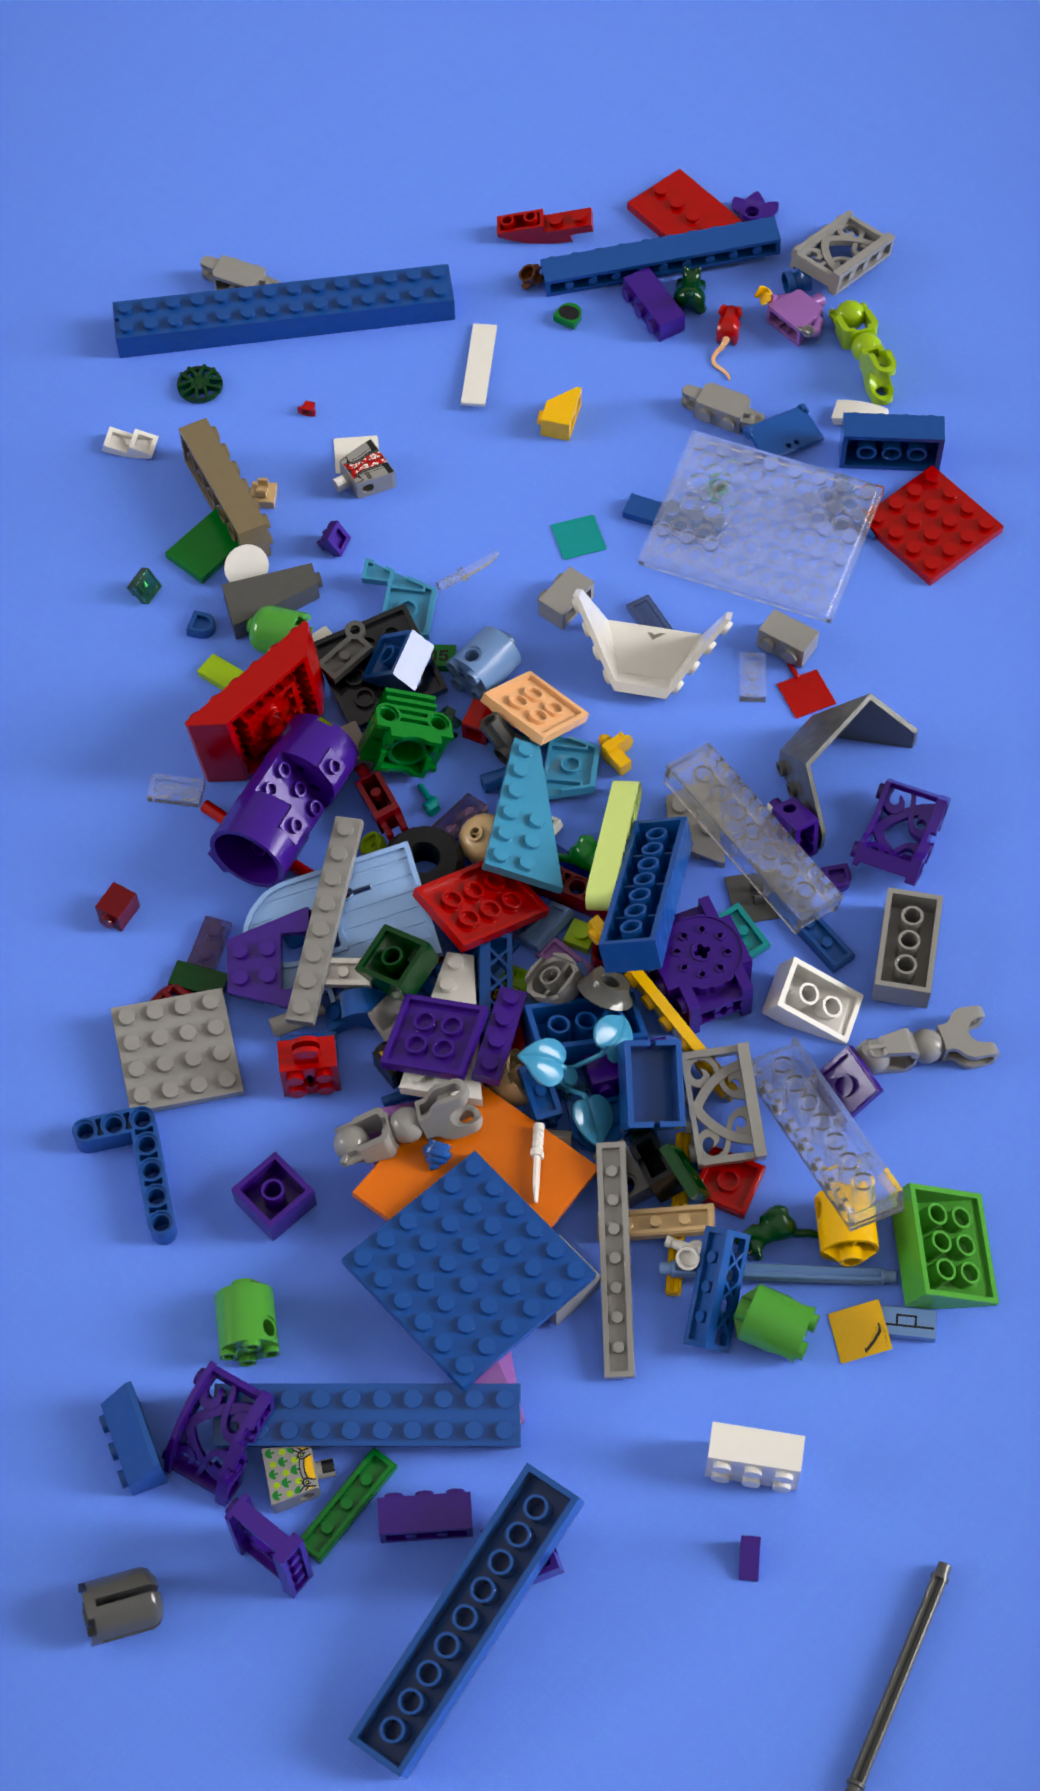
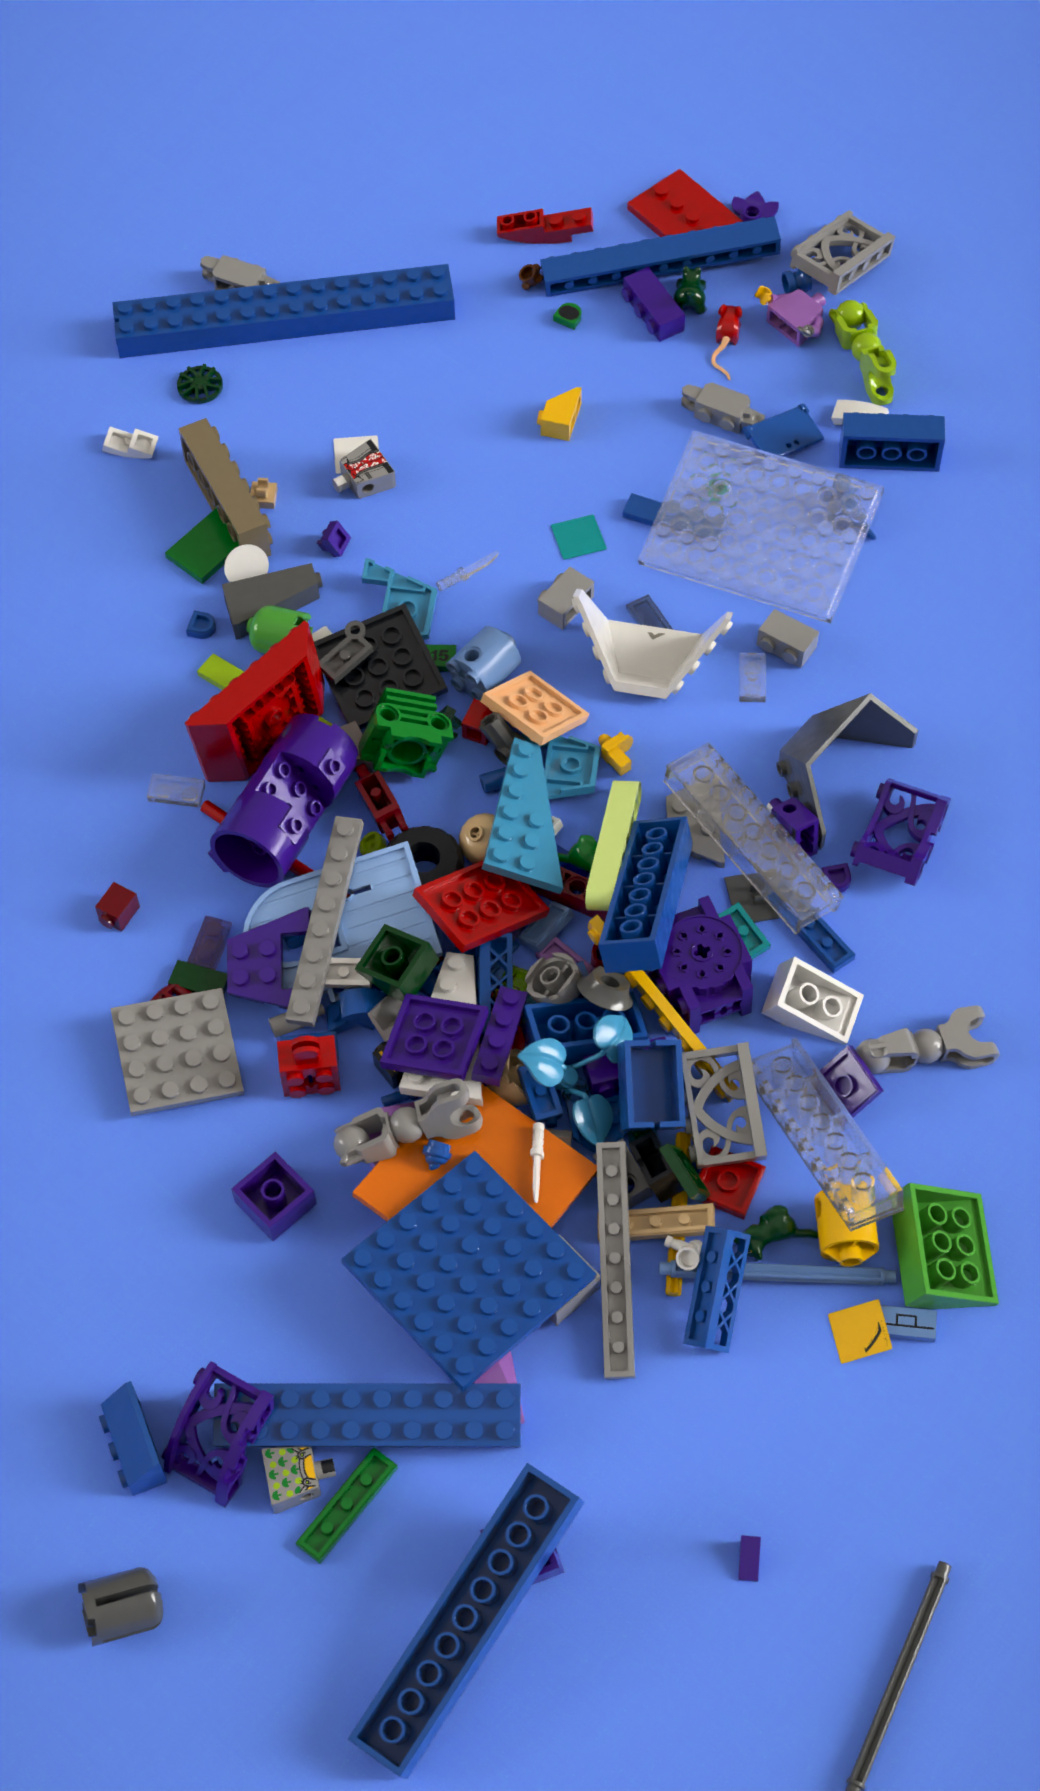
blue beam [72,1106,177,1245] -> none
tile [126,568,162,604] -> none
bright green cylinder [214,1278,280,1367] -> none
dark purple fence [224,1493,314,1599] -> none
red piece [298,400,316,417] -> none
blue slope [361,629,435,692] -> none
dark purple brick [377,1488,473,1543] -> none
teal hand [417,783,441,817] -> none
clear purple plate [431,793,489,841] -> none
white piece [461,323,497,407] -> none
lime plate [563,918,594,955] -> none
white brick [705,1422,805,1493] -> none
bright green cylinder [734,1284,820,1364] -> none
red piece [777,661,836,719] -> none
red plate [862,465,1004,586] -> none
light grey brick [871,887,943,1009] -> none

